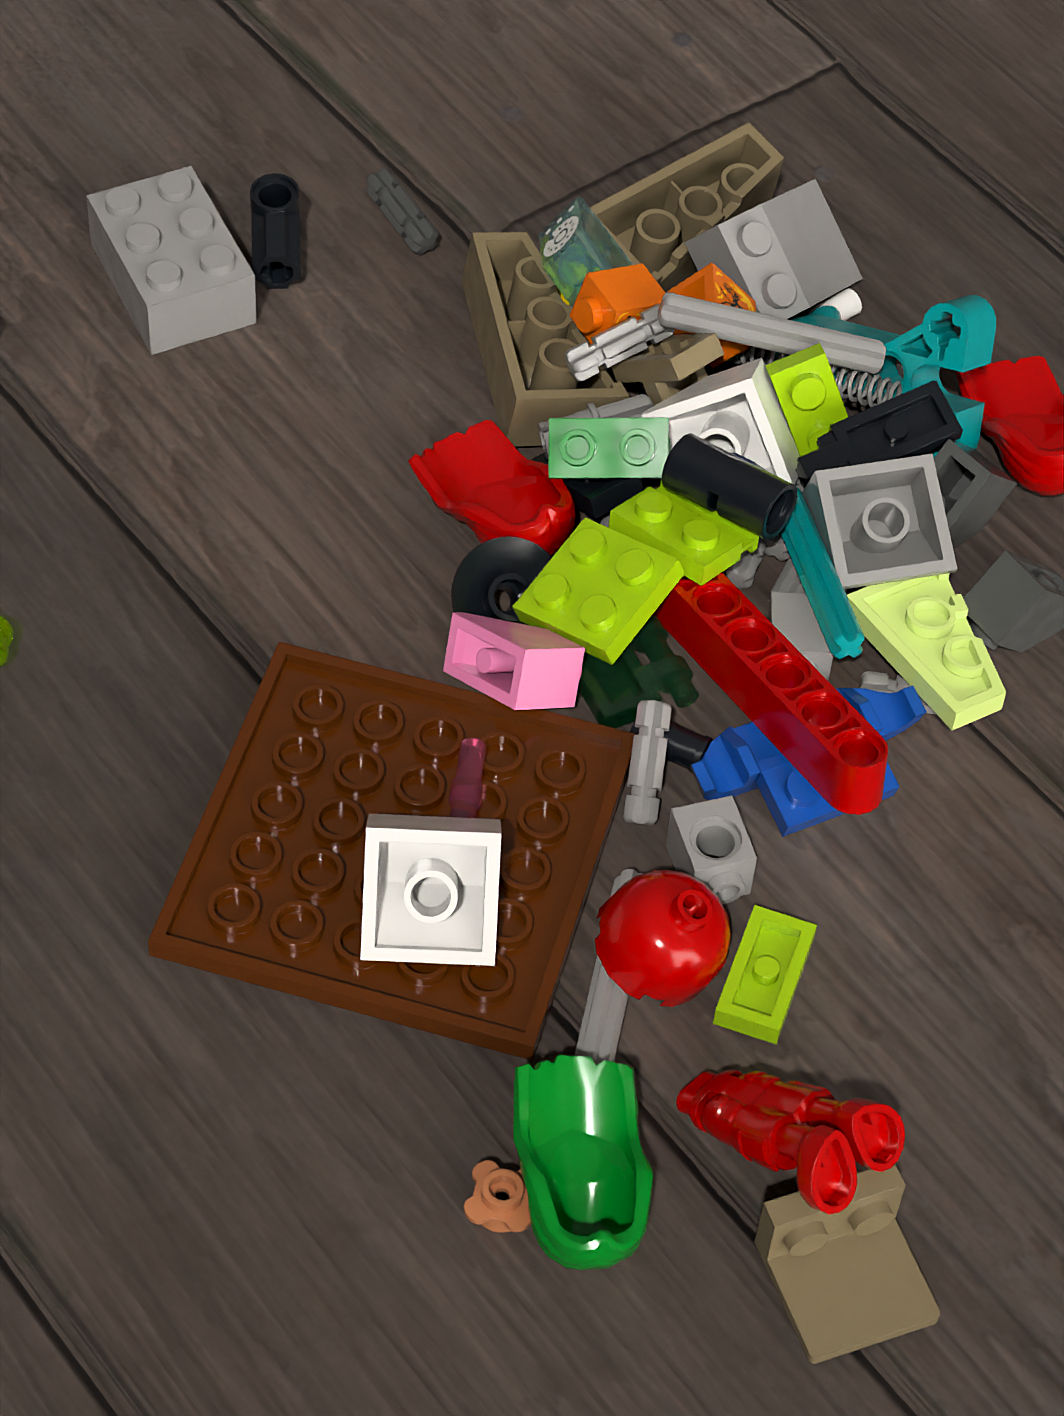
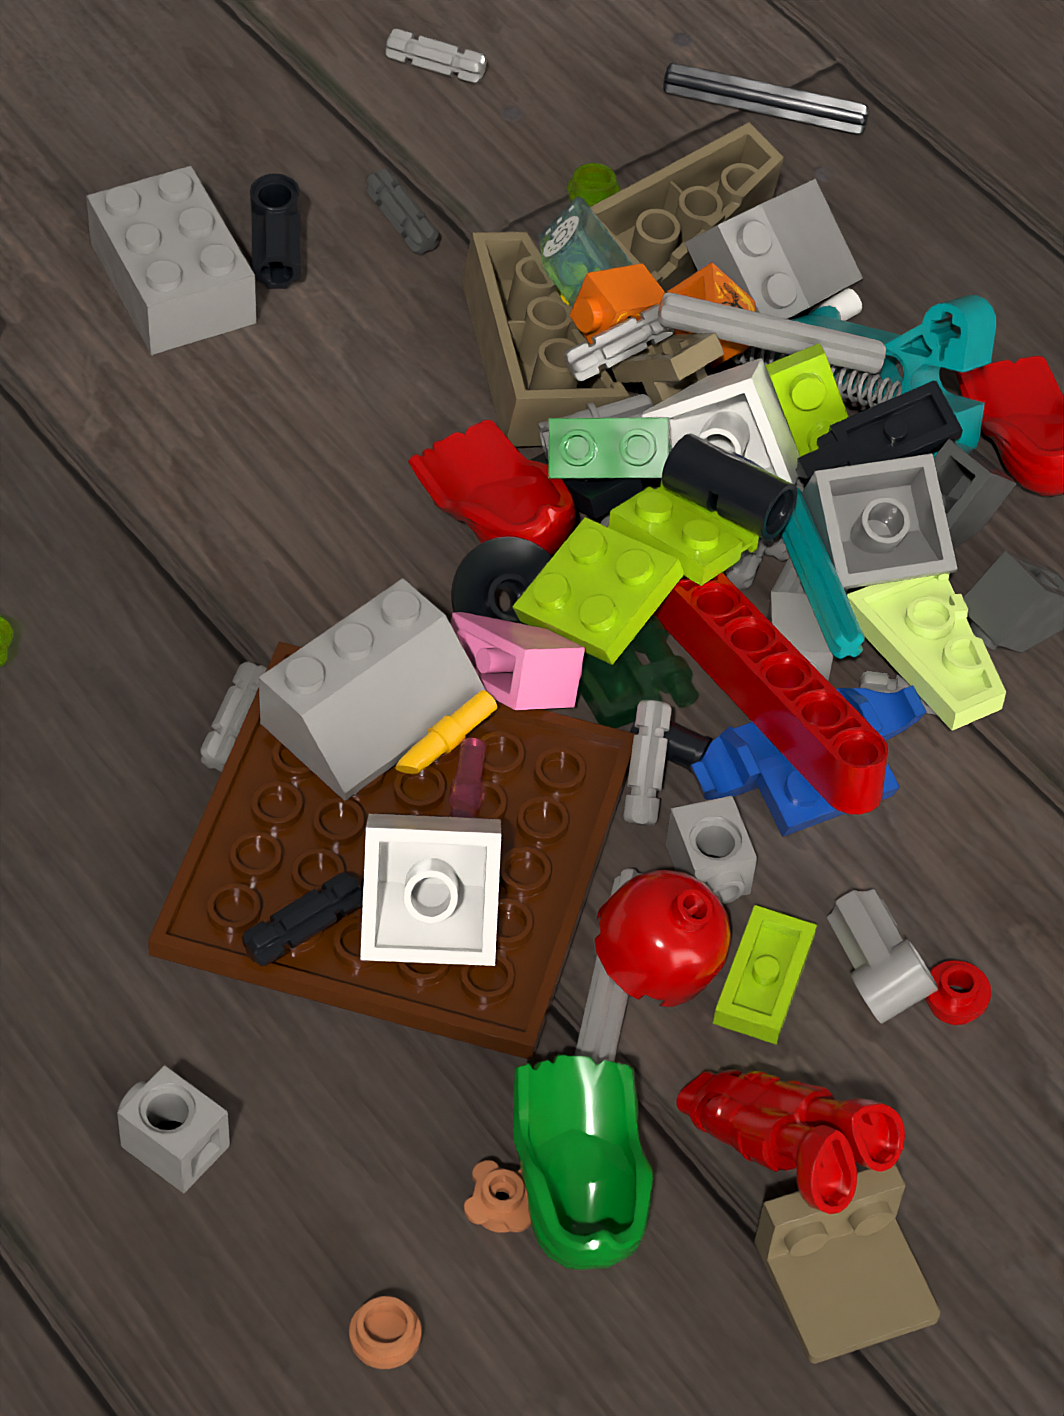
none -> light grey brick [117,1065,230,1194]
none -> light grey axle [200,661,267,772]
none -> black axle [241,873,363,966]
none -> light grey slope [259,578,486,801]
none -> nougat plate [349,1296,421,1369]
none -> light grey axle [386,28,487,84]
none -> yellow piece [395,690,497,774]
none -> clear neon green plate [567,163,620,211]
none -> axle [663,63,869,135]
none -> light grey piece [827,889,939,1024]
none -> red plate [925,960,992,1025]

